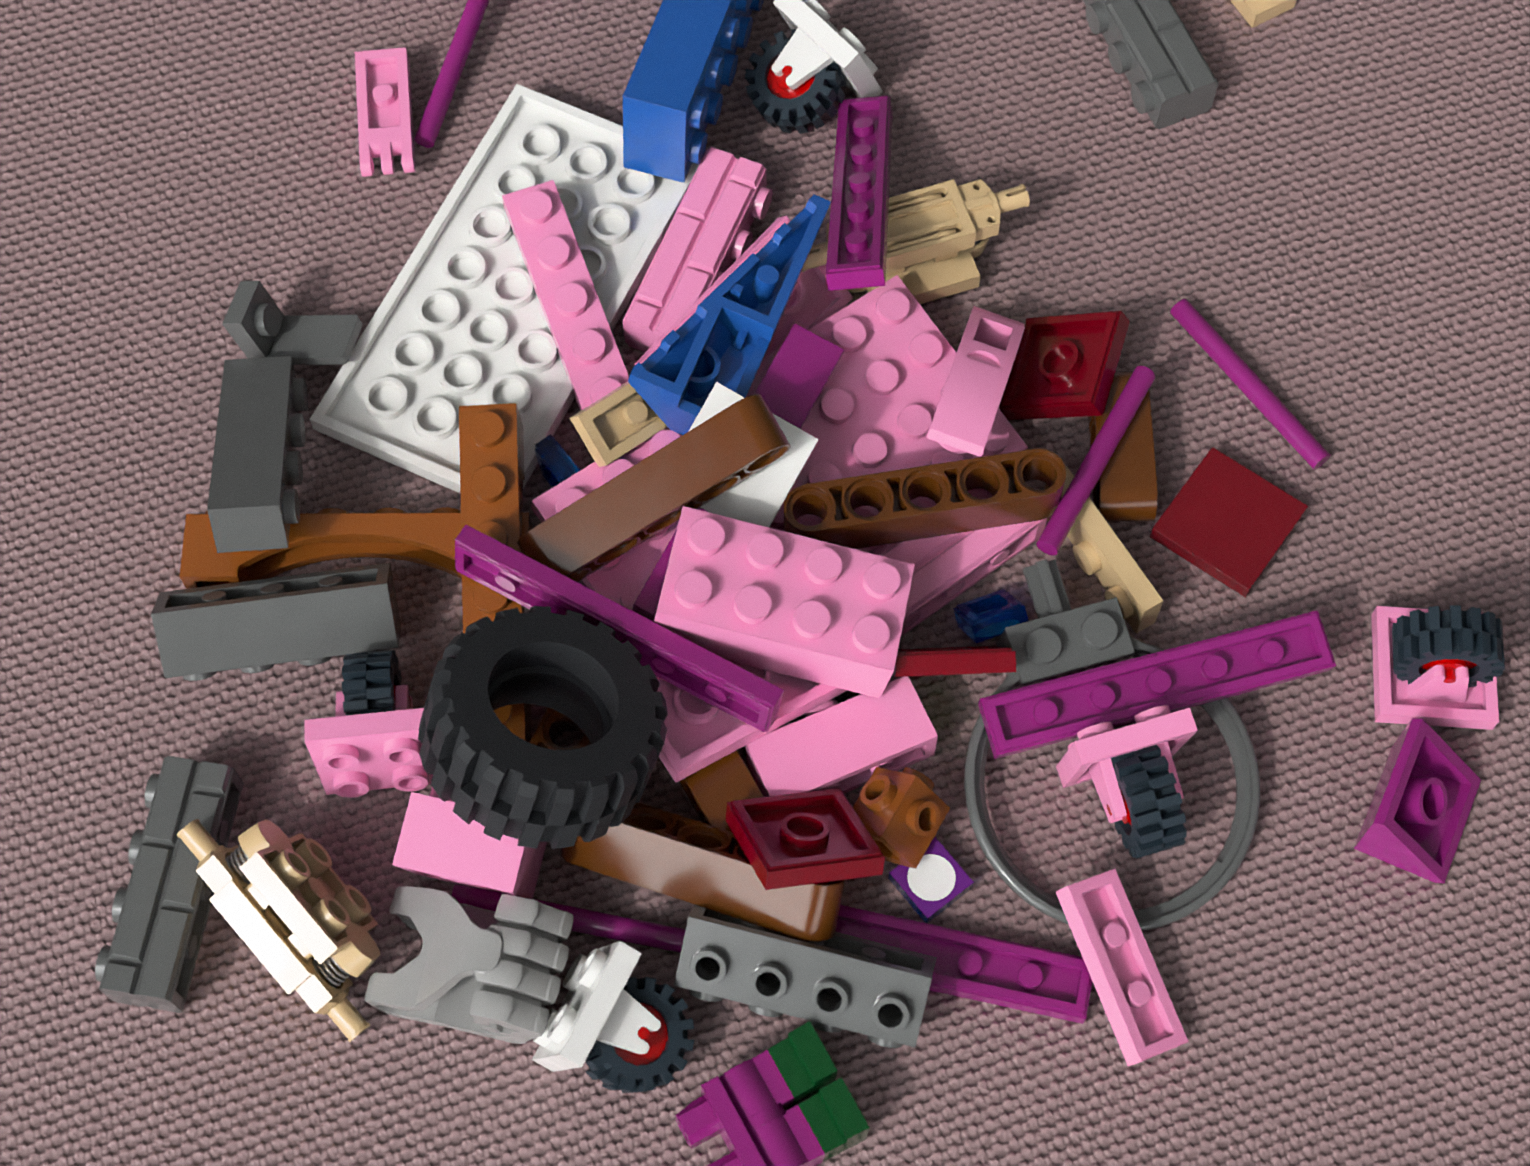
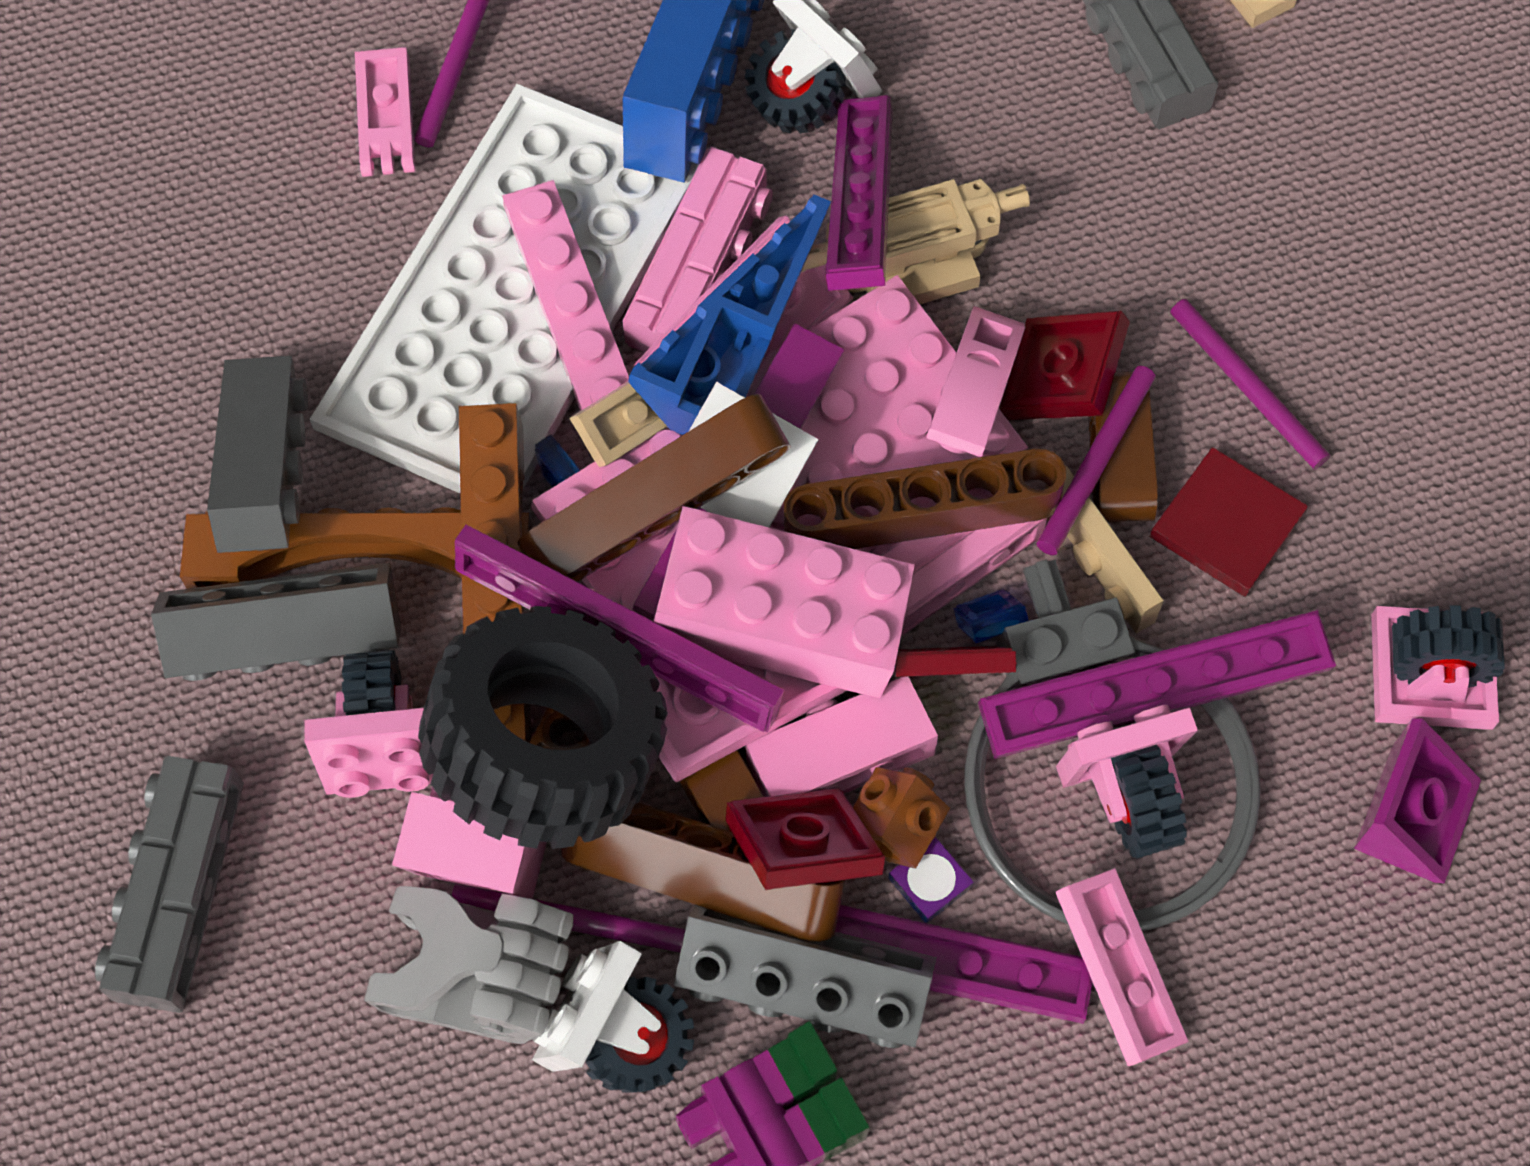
tan piece [177,818,380,1042] -> none
dark grey bracket [222,281,363,365] -> none

